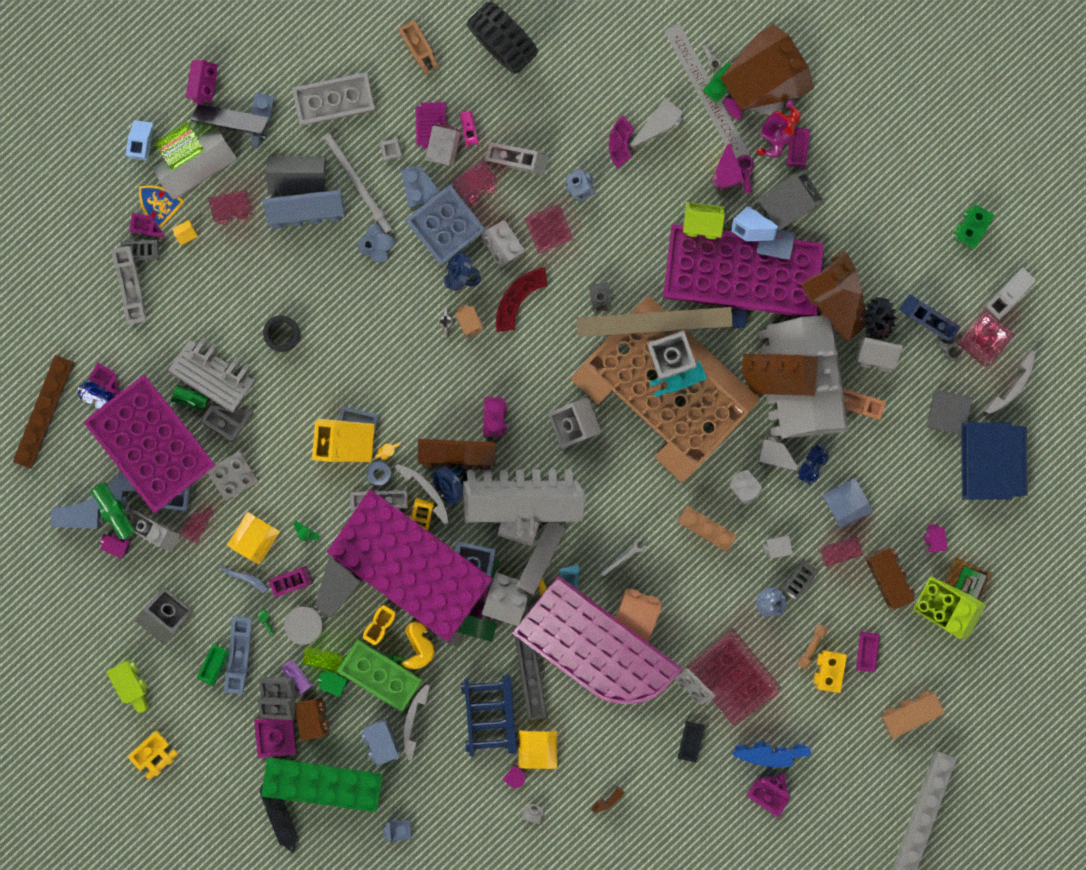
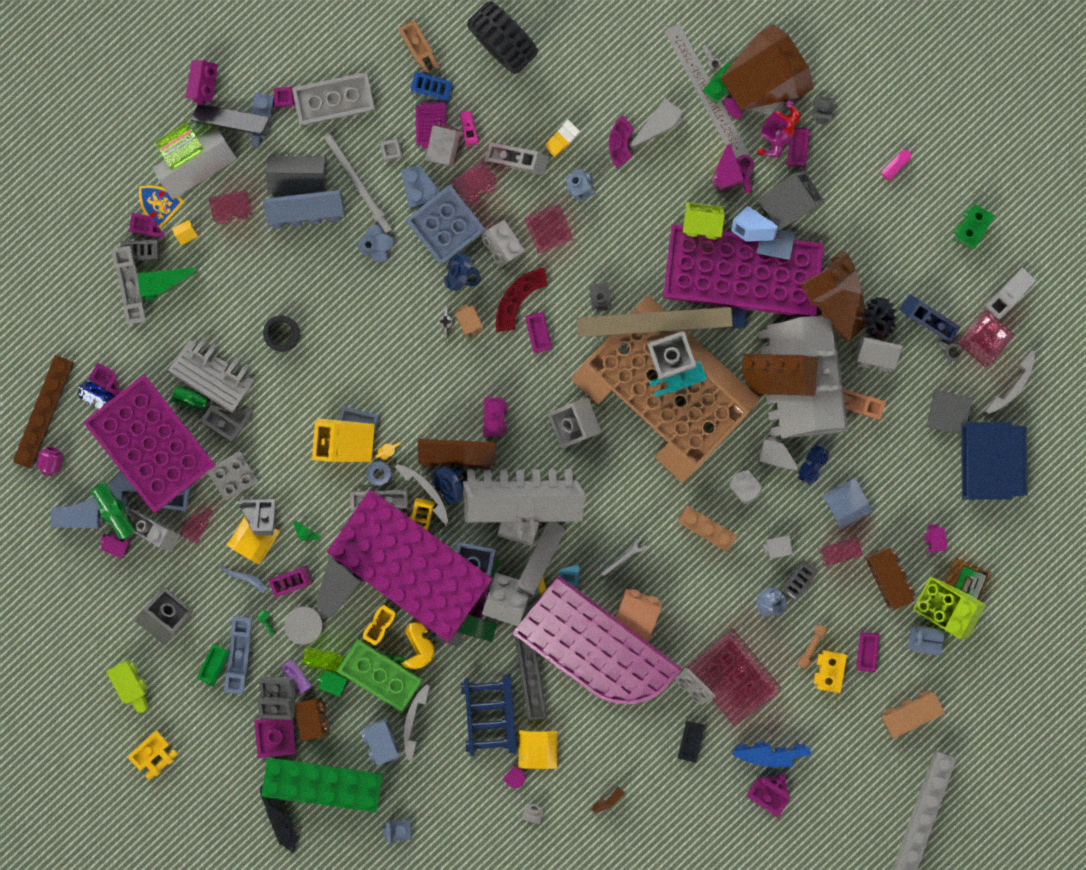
light blue slope [126,120,154,161] -> none
none -> magenta head [36,446,64,476]
none -> green slope [137,267,198,301]
none -> wing [238,499,276,535]
none -> magenta tile [273,86,294,108]
none -> blue slope [411,72,453,101]
none -> magenta tile [525,312,552,353]
none -> leg [544,120,580,157]
none -> dark grey bracket [811,96,834,125]
none -> dark pink bar [881,150,911,181]
none -> sand blue piece [907,626,945,656]

